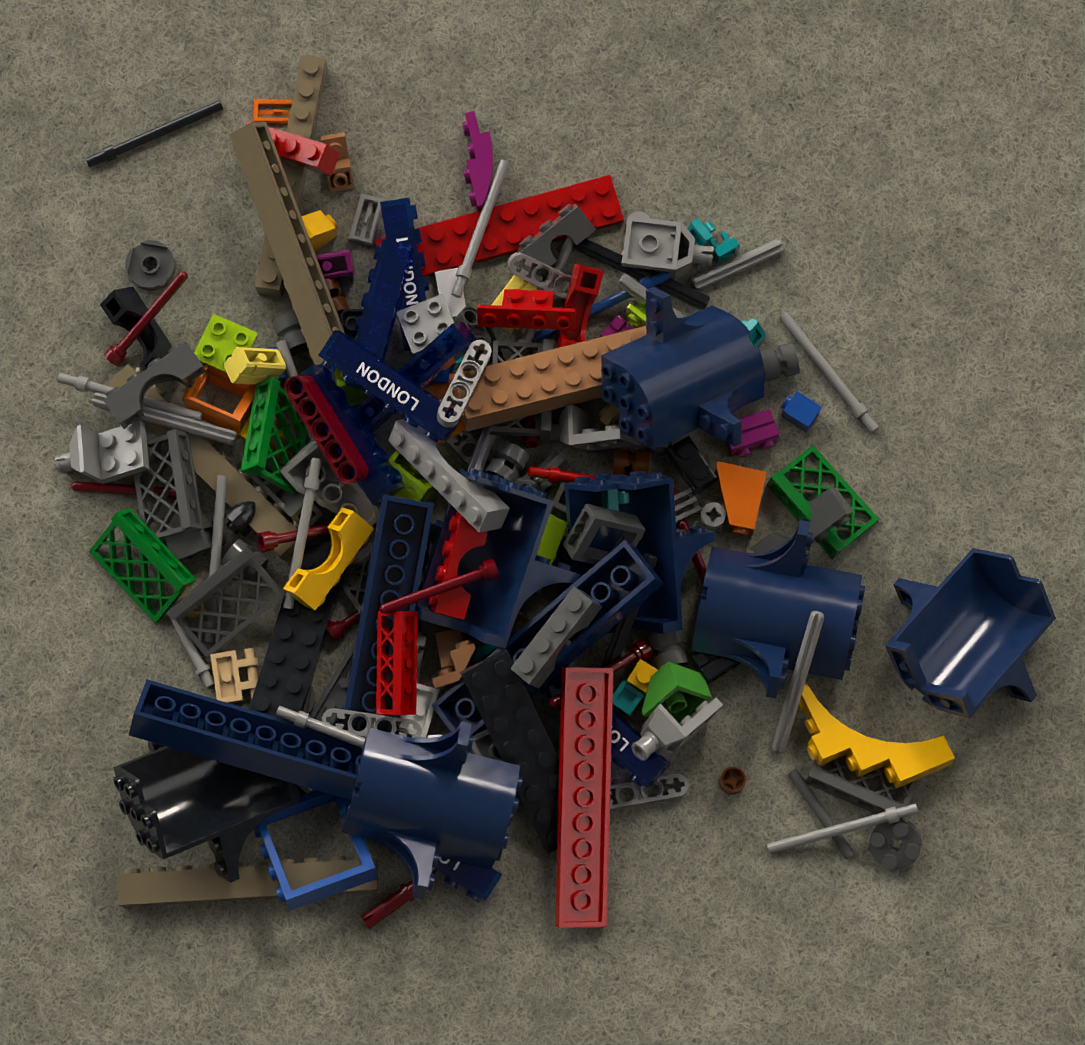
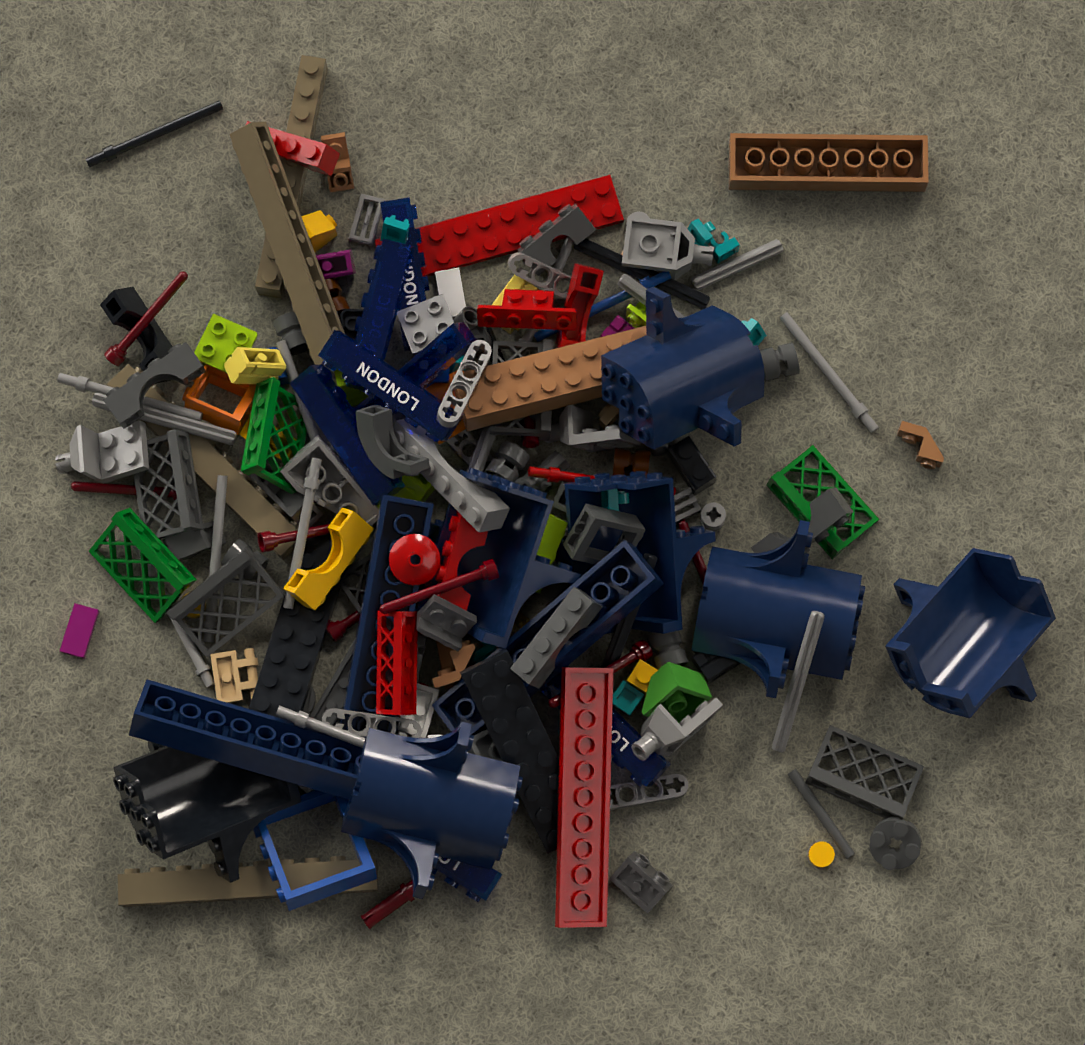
dark grey plate [125,240,176,290] -> none
black plate [224,501,256,537] -> none
orange tile [253,99,292,124] -> none
dark red beam [285,375,369,484] -> none
light grey bar [451,159,509,298] -> none
magenta slope [462,111,493,211] -> none
orange slope [715,461,767,537] -> none
reddish brown wheel [719,767,746,795] -> none
magenta brick [726,409,780,458] -> none
light grey bar [767,803,919,853] -> none
blue brick [781,391,822,433] -> none
yellow arch [798,684,955,789] -> none
none -> magenta tile [59,603,100,659]
none -> dark grey arch [356,404,430,479]
none -> teal tile [380,215,410,248]
none -> red dish [389,534,440,585]
none -> flat silver bracket [416,594,477,651]
none -> flat silver bracket [609,851,673,914]
none -> medium nougat brick [729,133,928,192]
none -> yellow tile [808,841,835,868]
none -> medium nougat slope [897,421,944,469]

